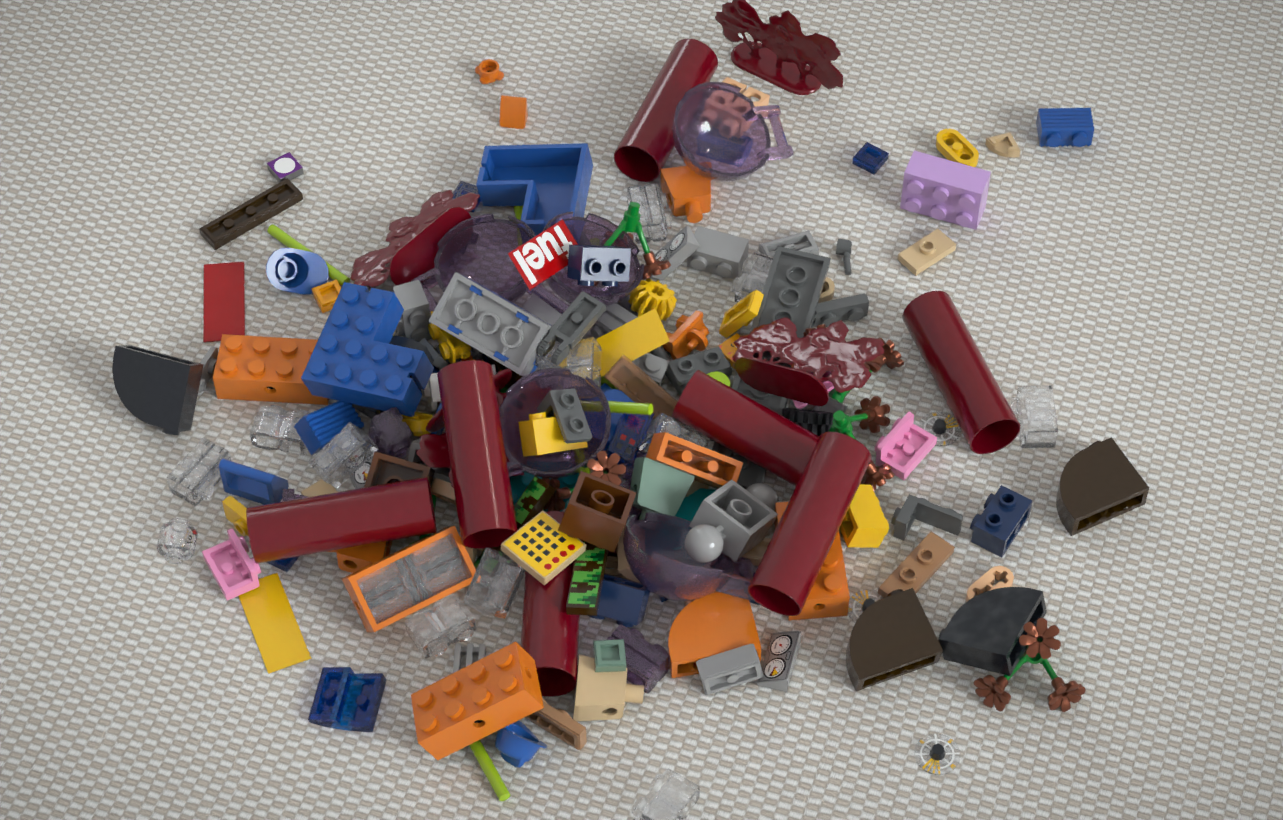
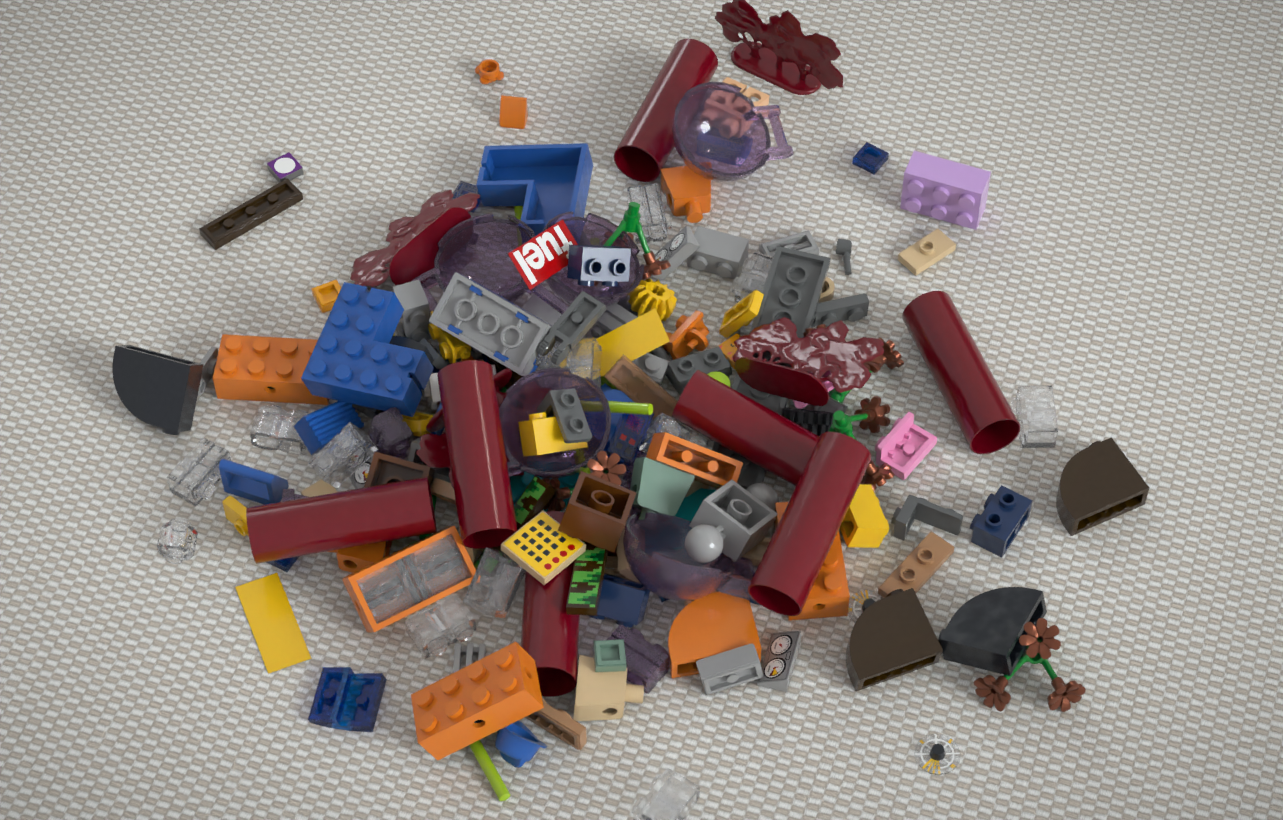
bright pink bracket [202,528,261,601] -> none
red sticker [203,261,245,342] -> none
piece [266,248,329,294] -> none
lime bar [267,224,350,286] -> none
piece [918,412,960,446] -> none
yellow plate [936,129,979,167] -> none
light nougat beam [965,566,1014,602] -> none
tan tile [985,132,1020,158] -> none
blue brick [1036,108,1094,147] -> none

